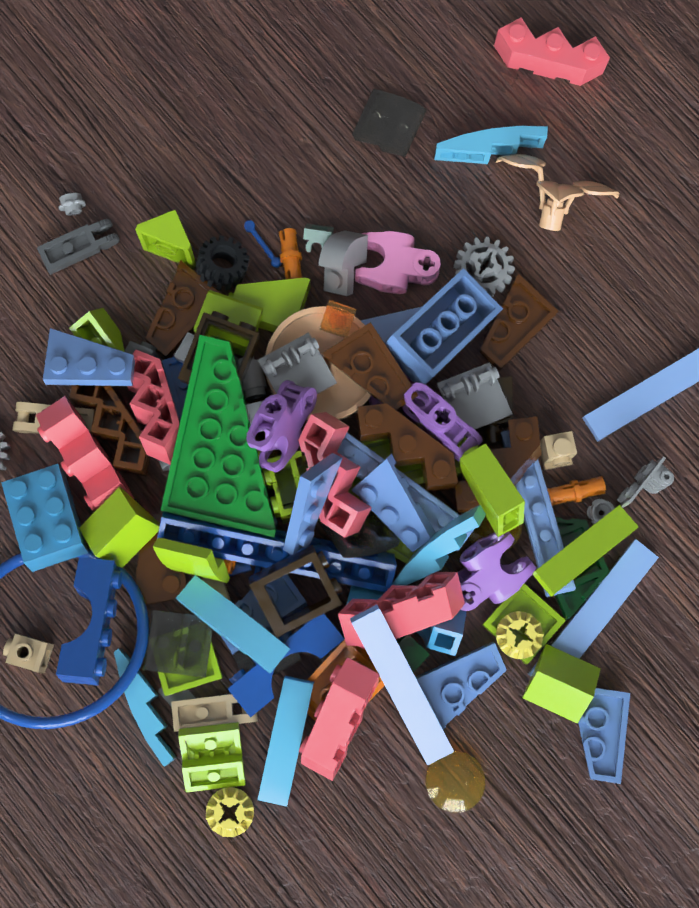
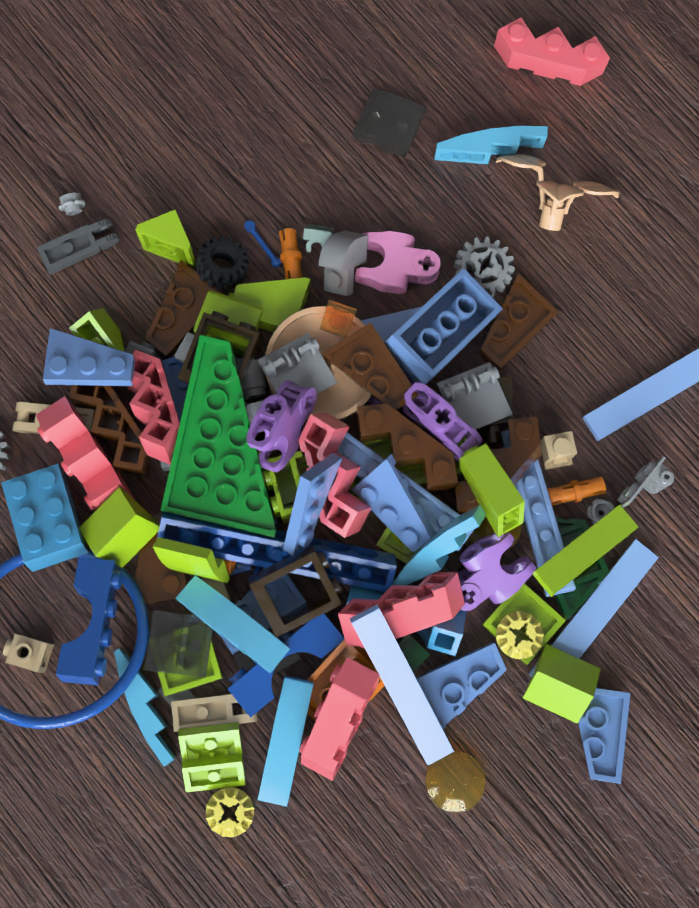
clear smoke slope [318,510,400,558] -> none

